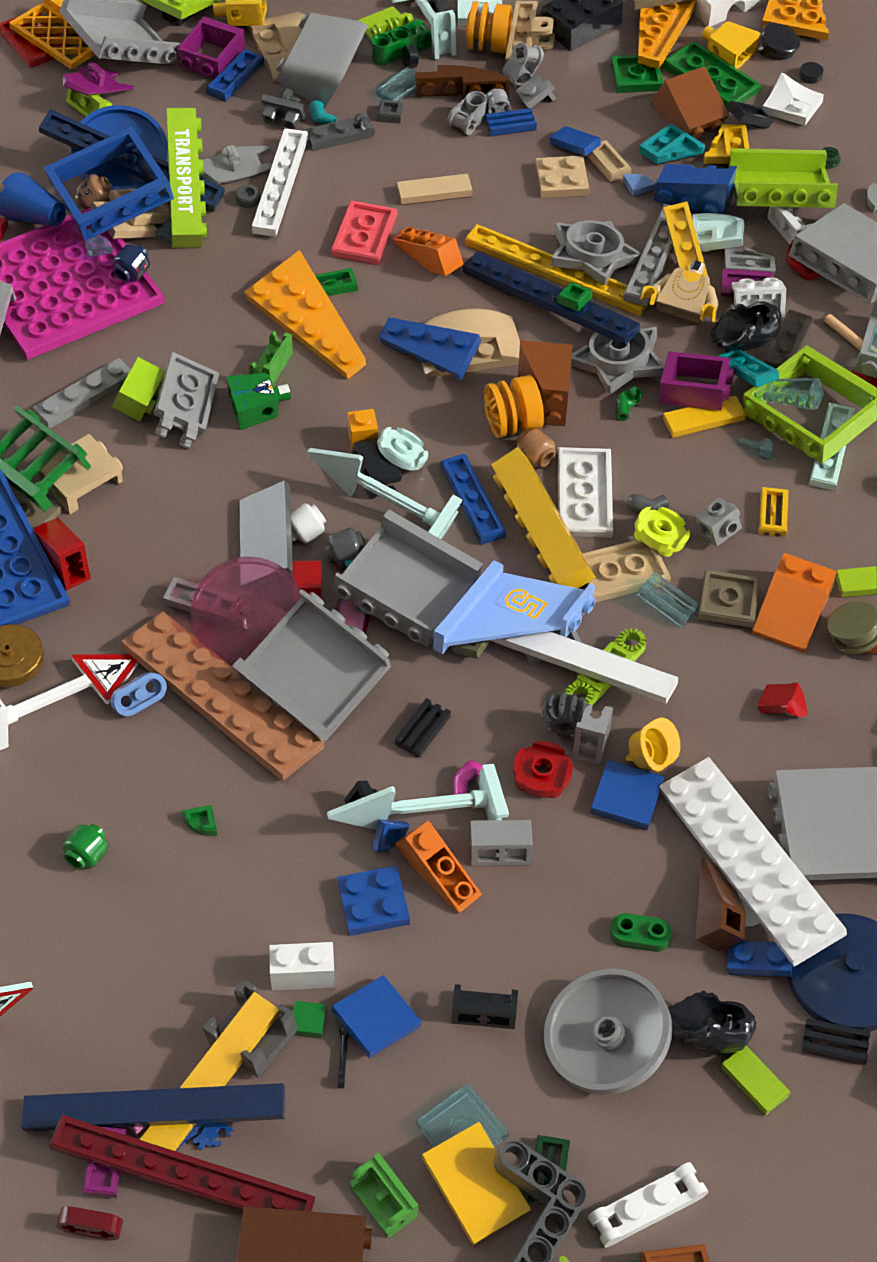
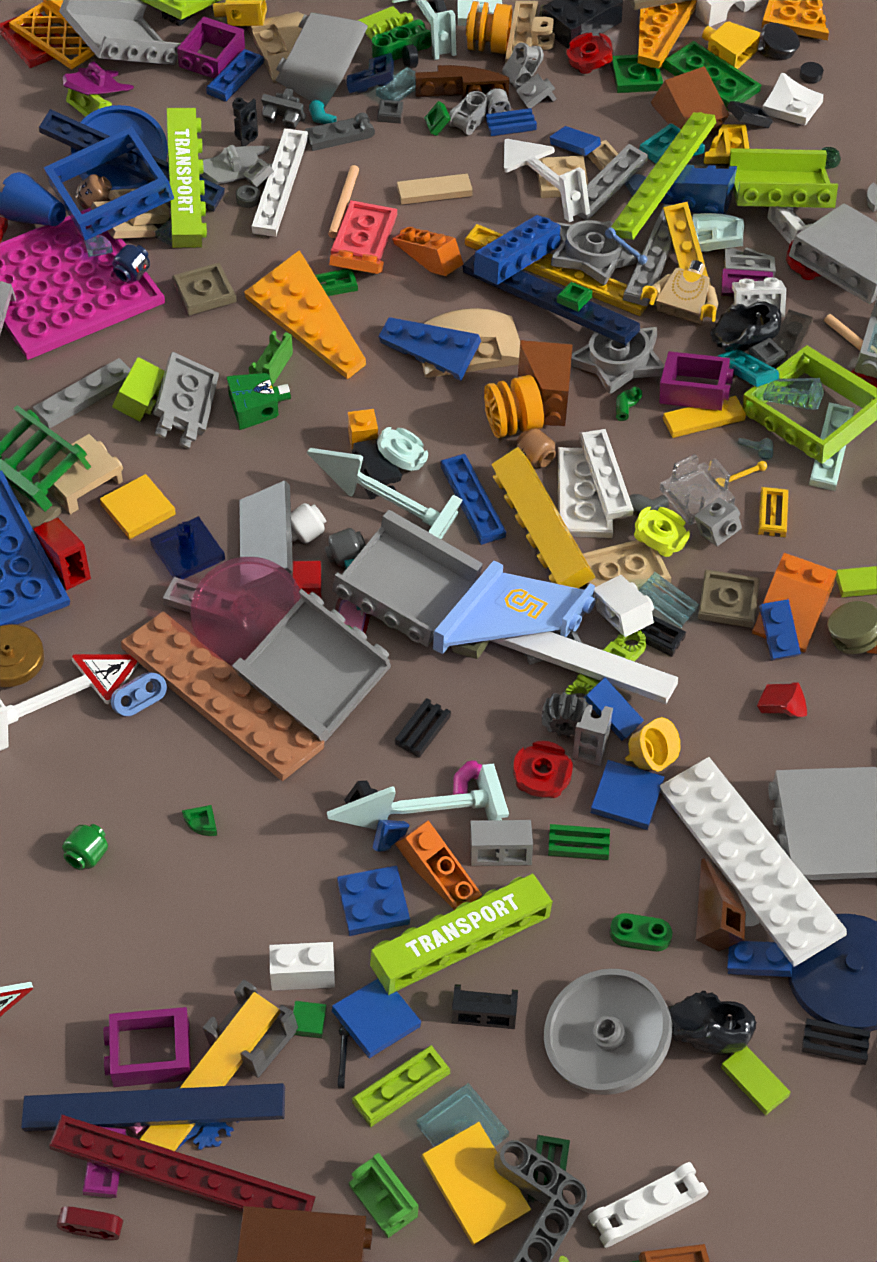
none -> yellow tile [100,474,176,540]
none -> magenta window [103,1007,191,1087]
none -> clear blue tile [150,516,225,579]
none -> dark tan plate [172,263,237,316]
none -> black hinge [232,97,258,146]
none -> light grey tile [243,158,274,187]
none -> light nougat bar [328,165,359,238]
none -> orange plate [329,250,384,274]
none -> dark blue plate [346,53,394,93]
none -> lime tile [352,1045,450,1127]
none -> lime brick [370,874,553,995]
none -> green tile [424,101,451,136]
none -> blue brick [474,215,561,285]
none -> white piece [504,139,590,222]
none -> green tile [548,824,610,860]
none -> red plate [566,32,613,74]
none -> light grey plate [577,144,648,220]
none -> white tile [579,429,634,520]
none -> blue tile [583,678,644,741]
none -> white brick [594,575,654,637]
none -> medium blue hinge [605,227,648,265]
none -> lime plate [611,112,716,240]
none -> black tile [639,616,686,657]
none -> clear panel [660,454,735,525]
none -> yellow hinge [717,461,767,488]
none -> dark grey tile [749,338,786,367]
none -> blue plate [759,599,801,661]

